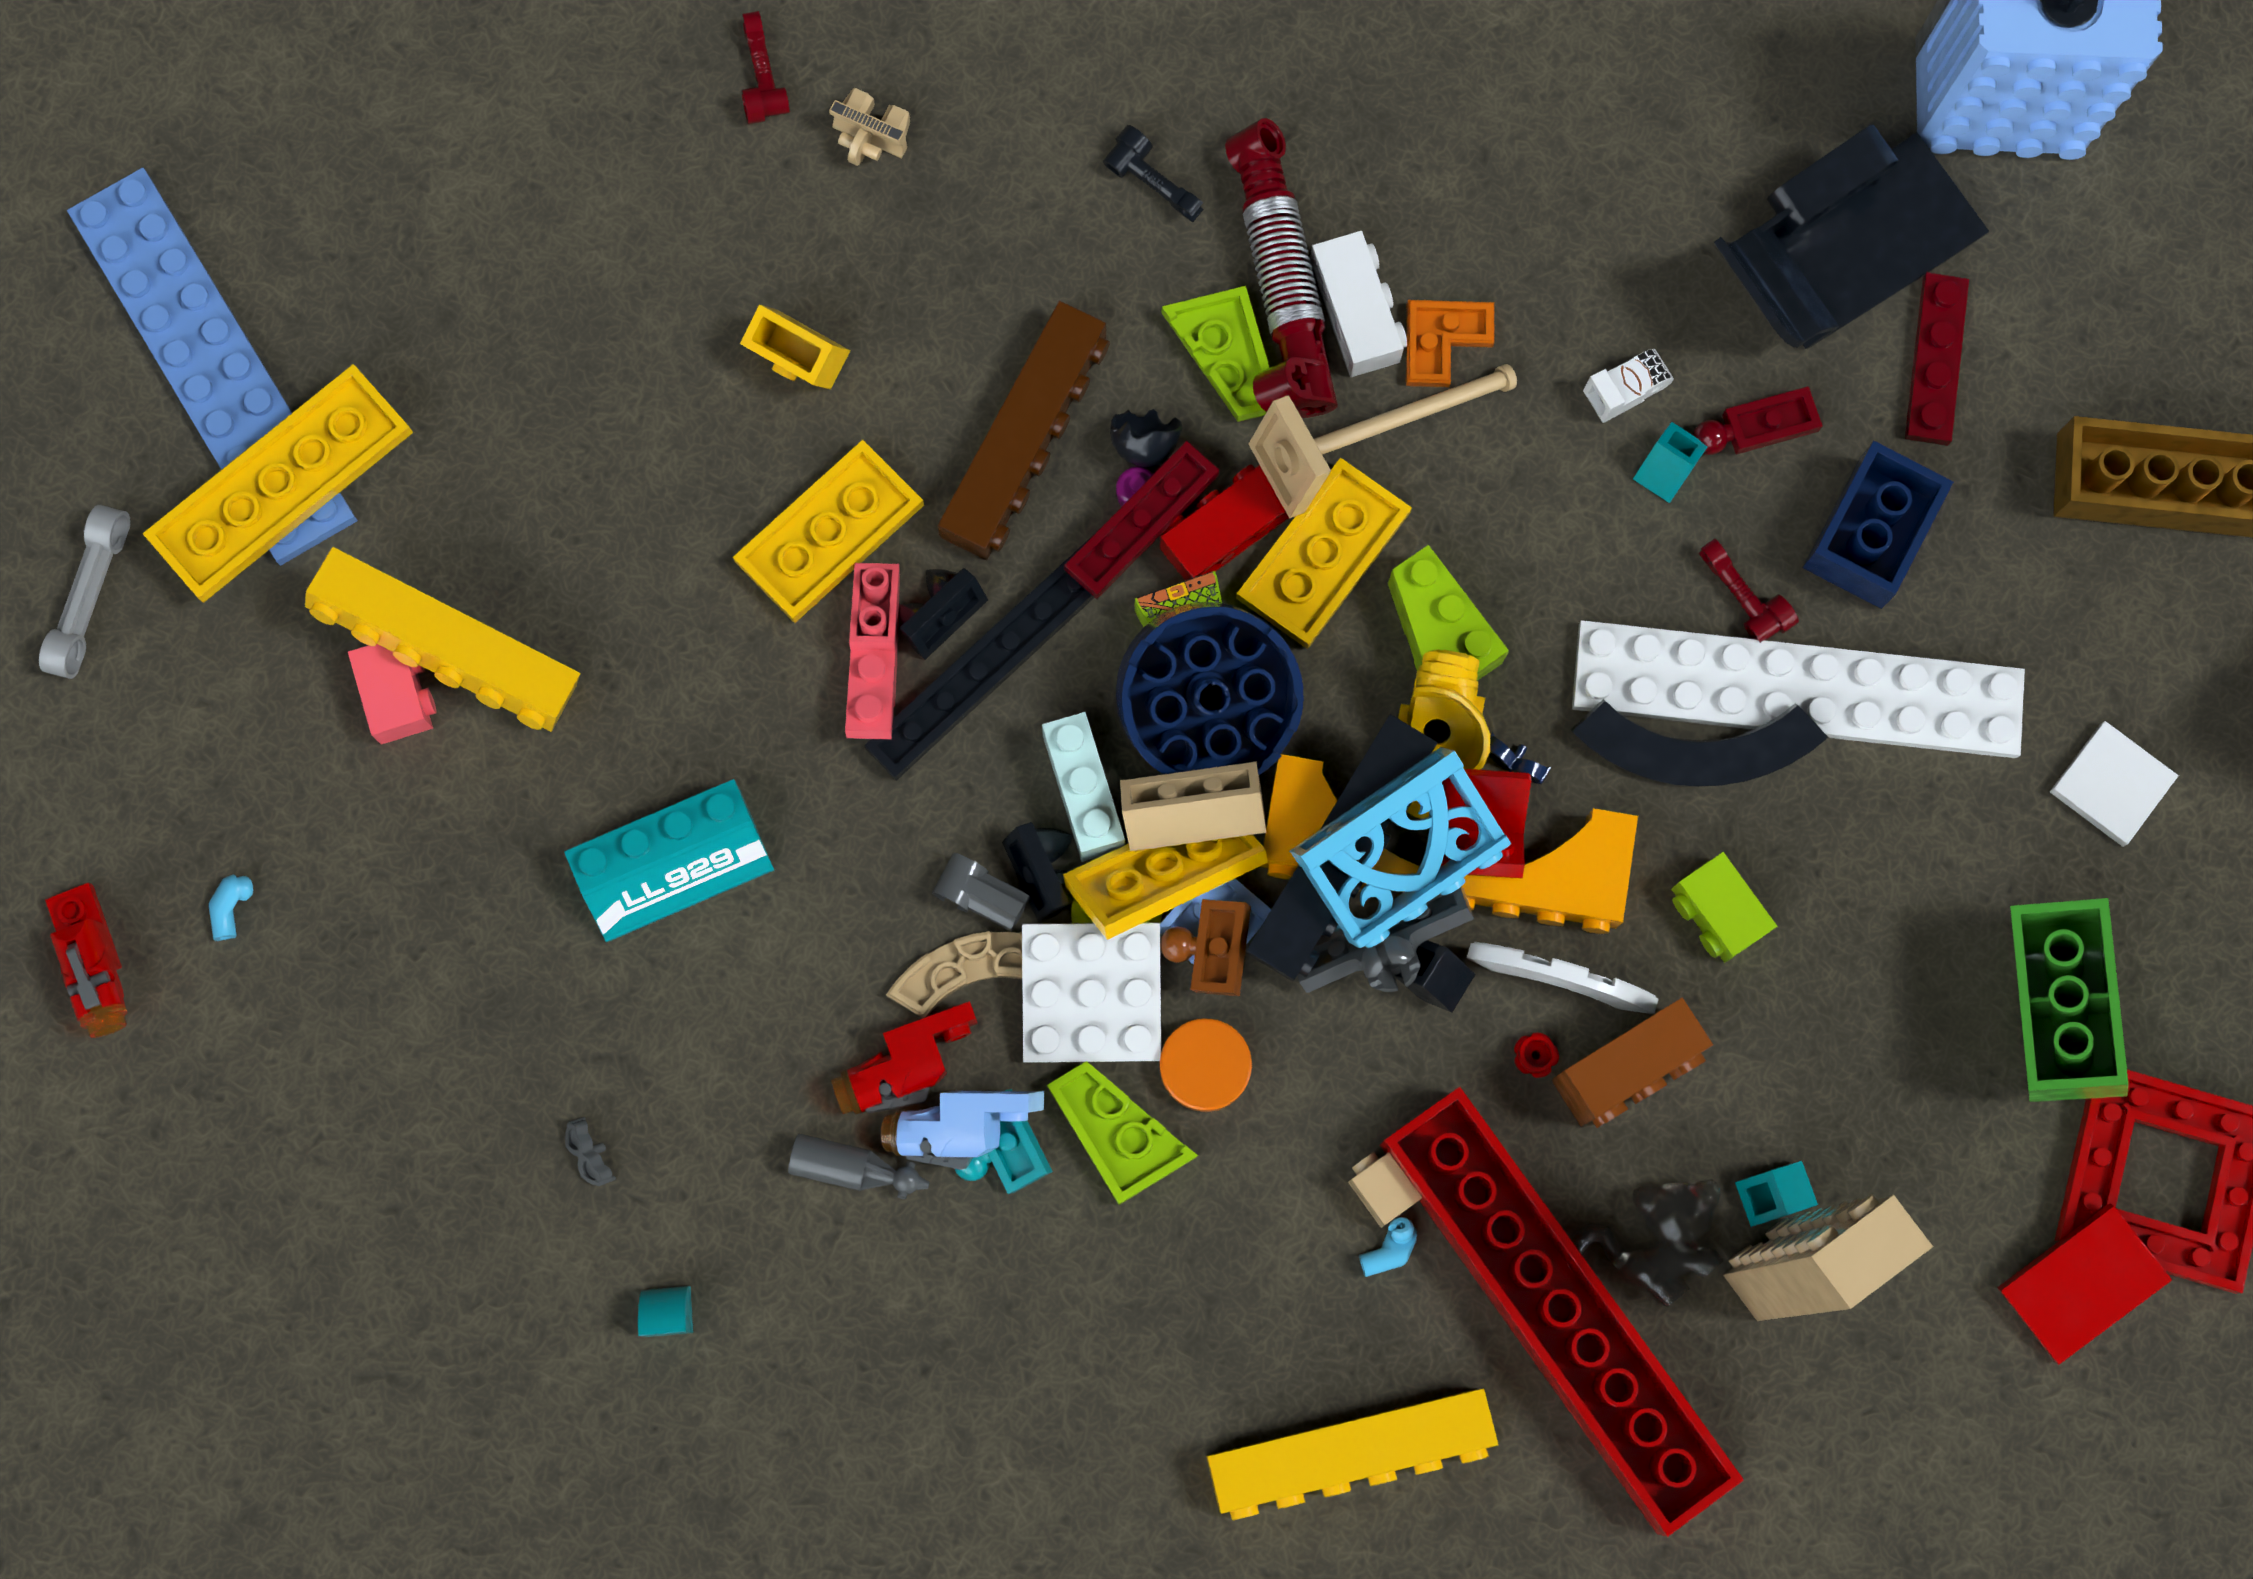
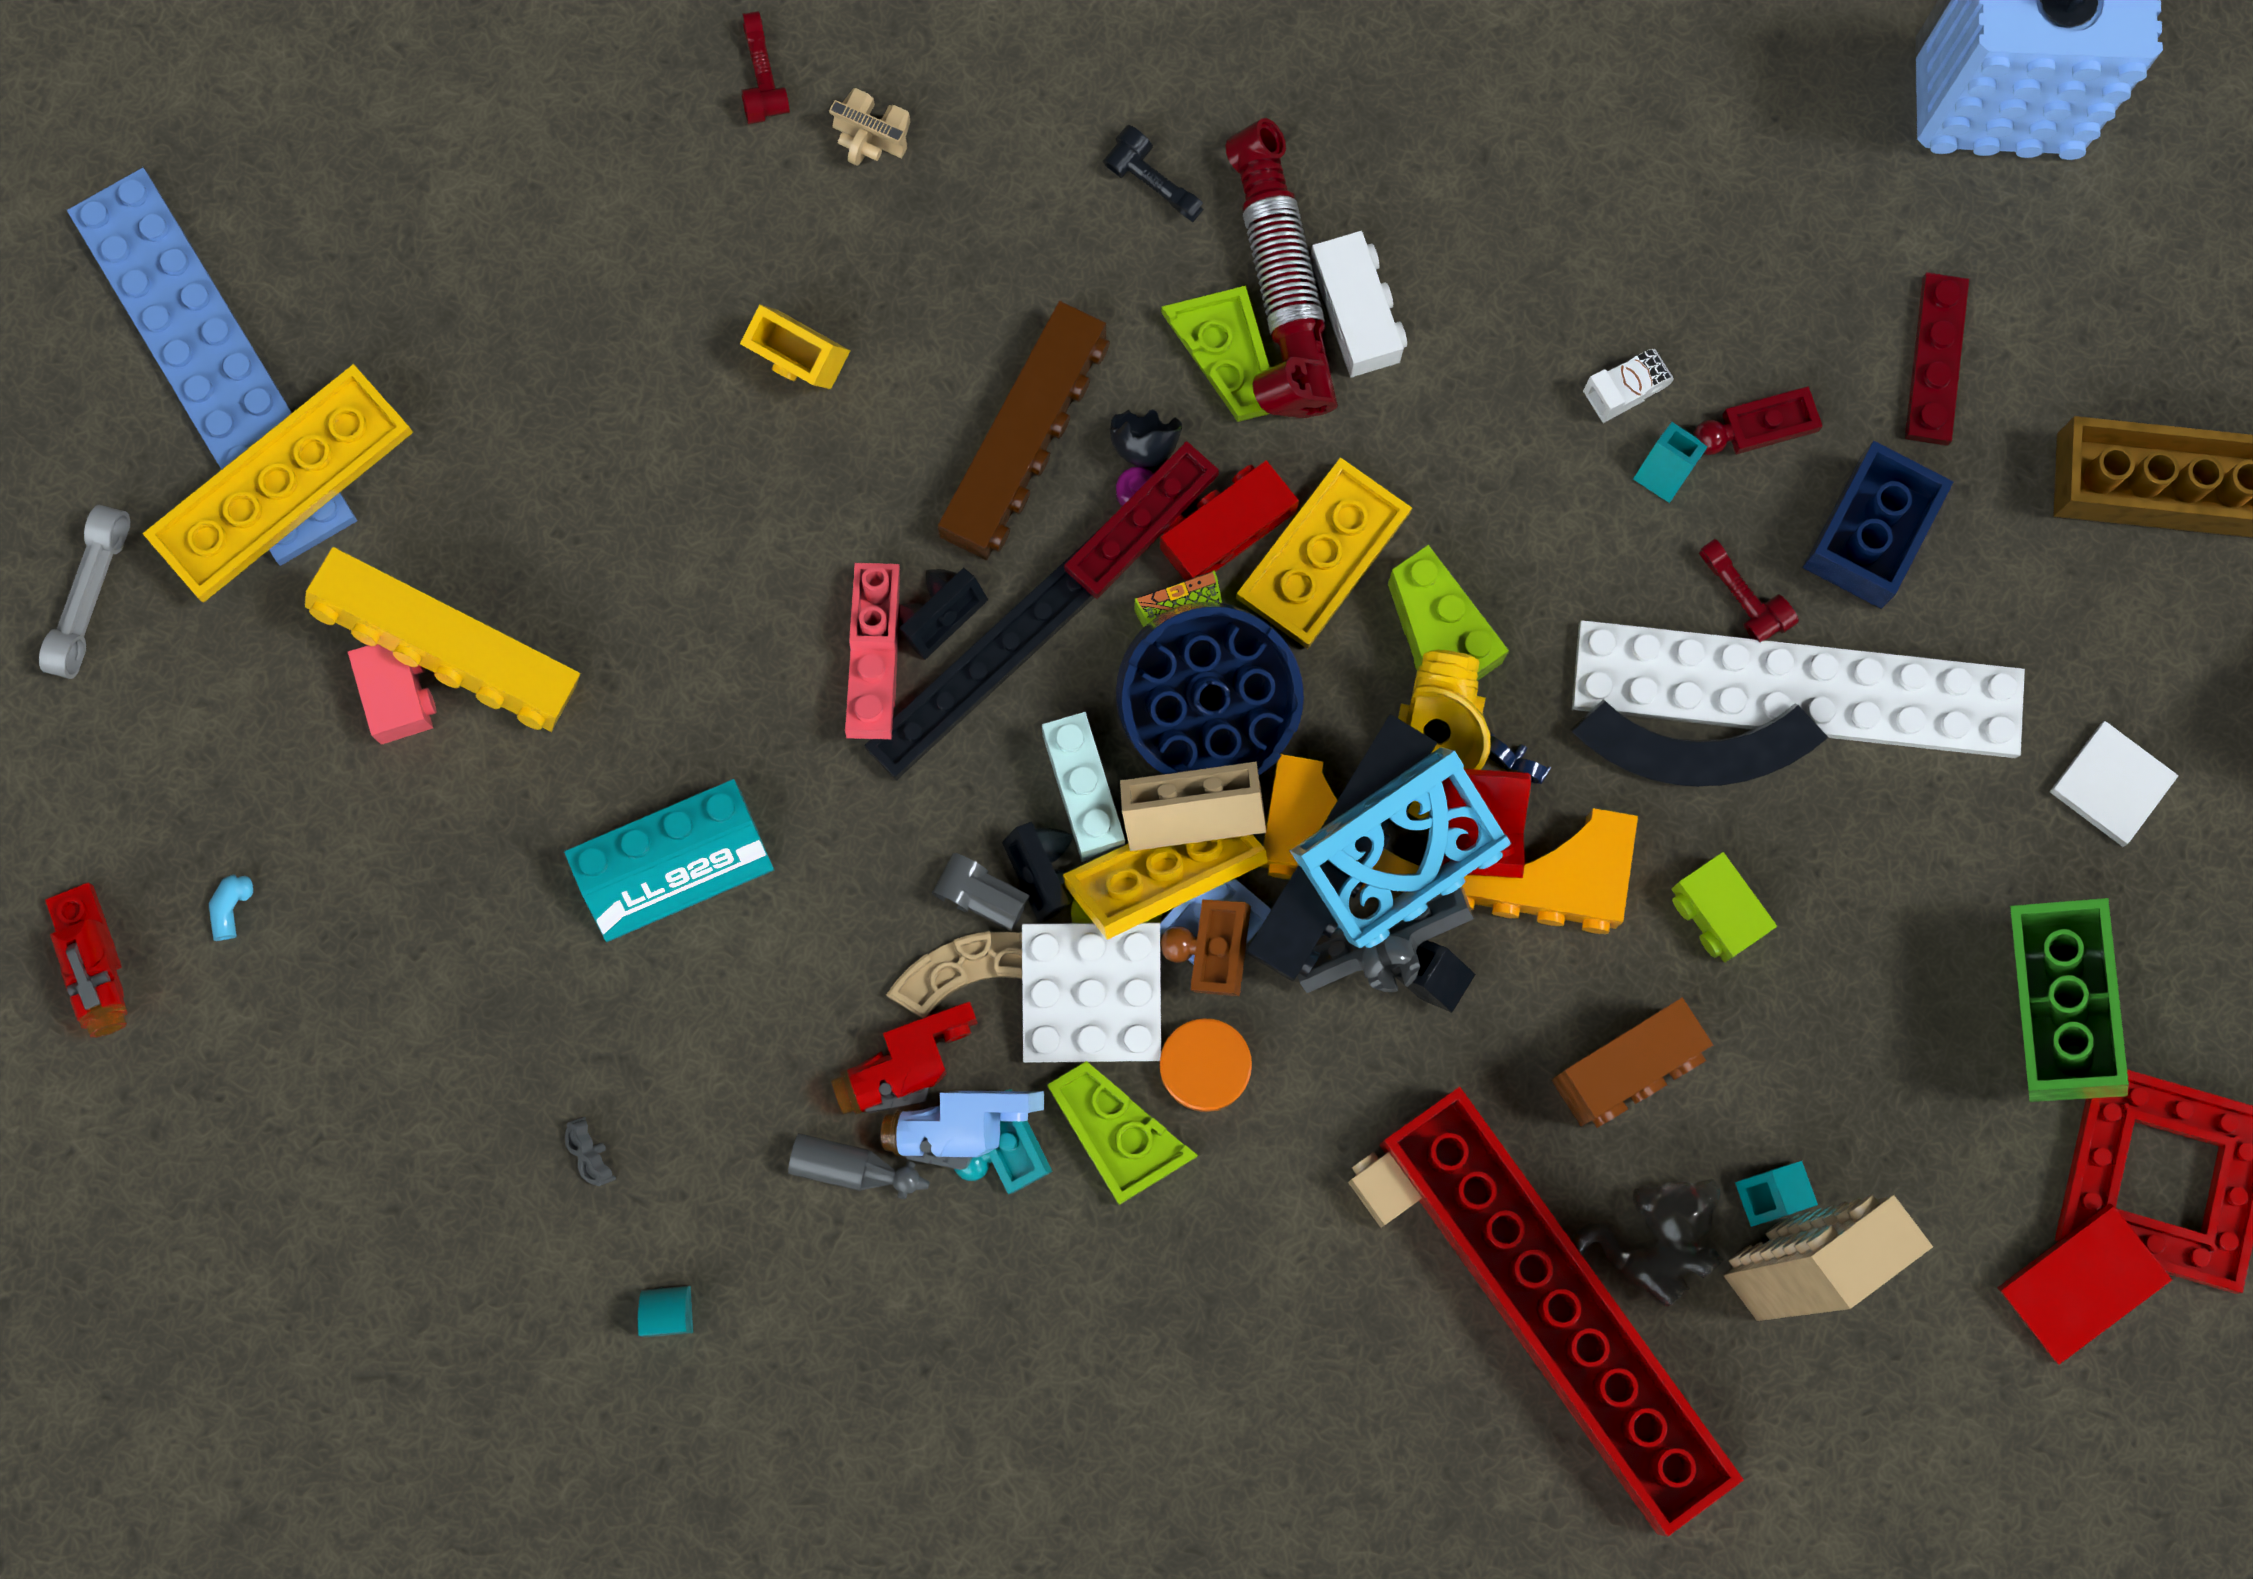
yellow plate [733,440,924,623] -> none
yellow brick [1206,1388,1499,1520] -> none
tan tile [1248,364,1517,518] -> none
medium azure arm [1359,1217,1417,1277] -> none
orange tile [1406,300,1494,387] -> none
white tile [1467,942,1658,1014] -> none
red plate [1514,1032,1559,1078] -> none
black beam [1714,125,1989,349] -> none

